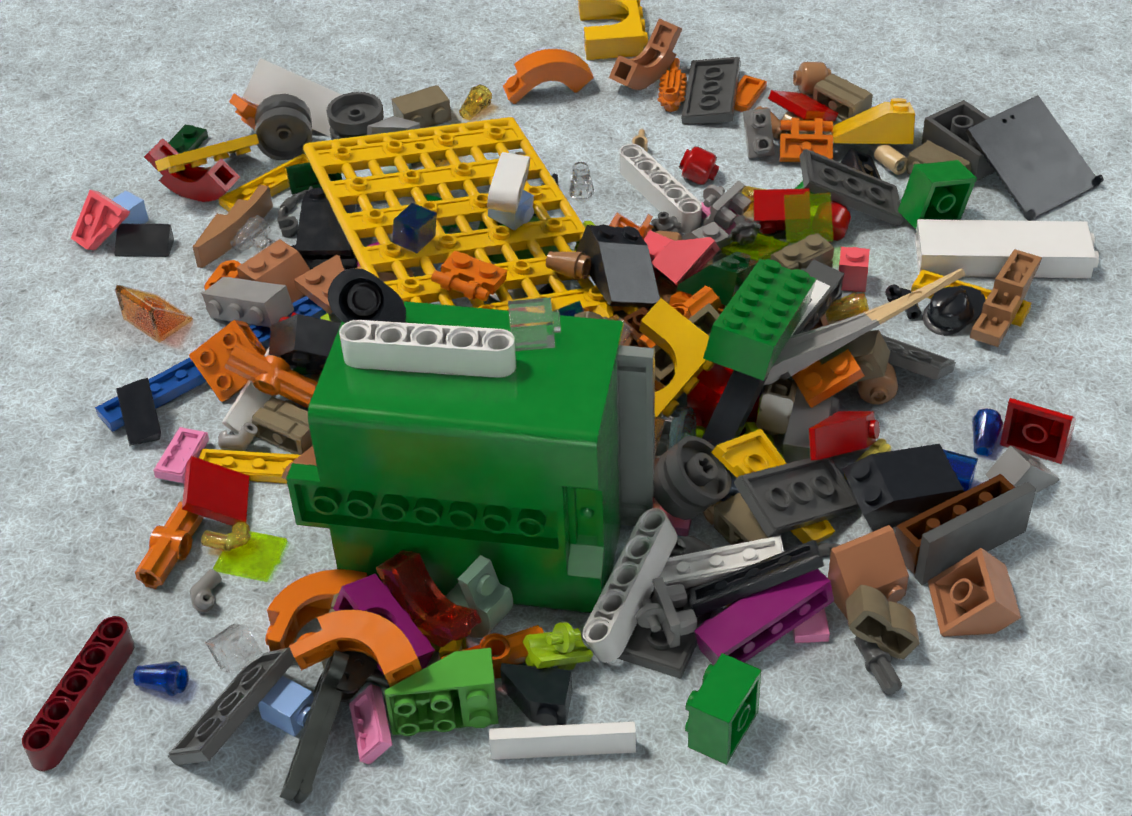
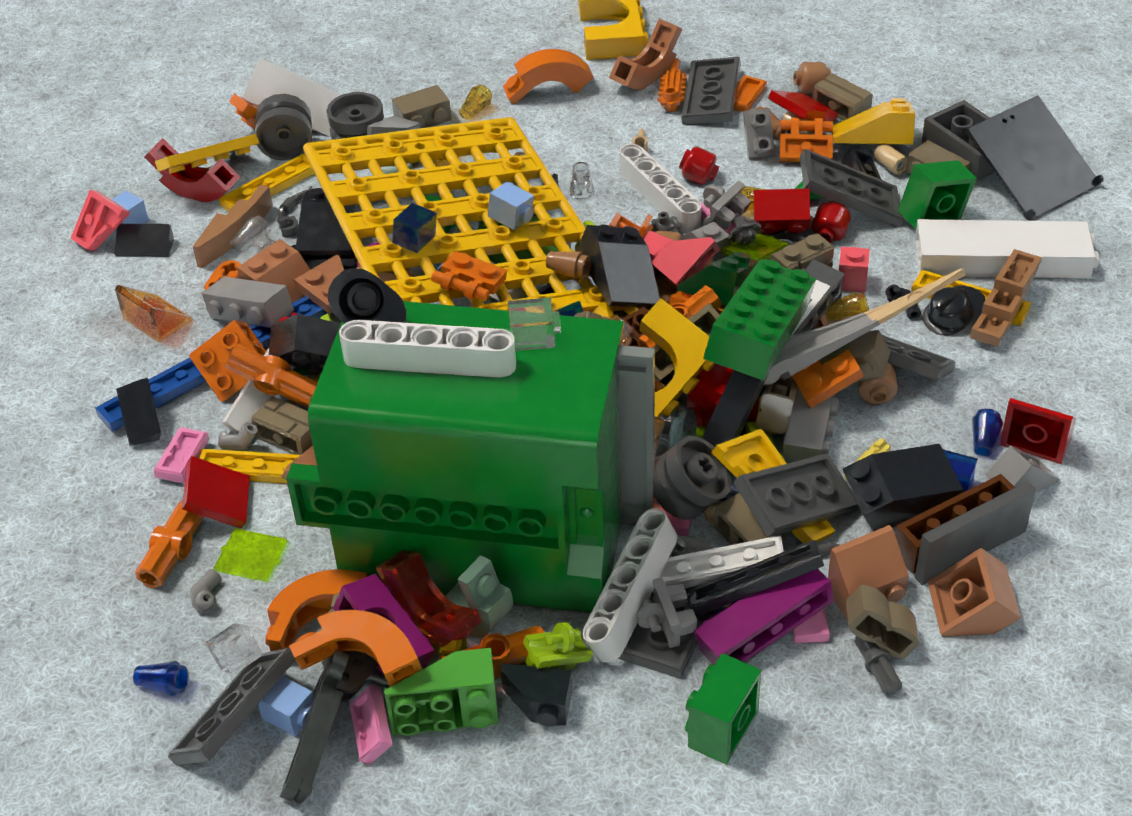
dark red beam [22,616,135,771] -> none
dark green plate [168,124,208,153] -> none
clear yellow arm [201,522,251,551] -> none
dark green plate [285,162,342,195] -> none
white beam [487,152,530,213] -> none
white tile [489,721,636,760] -> none
clear neon green piece [784,191,833,243] -> none
red slope [809,411,880,460] -> none

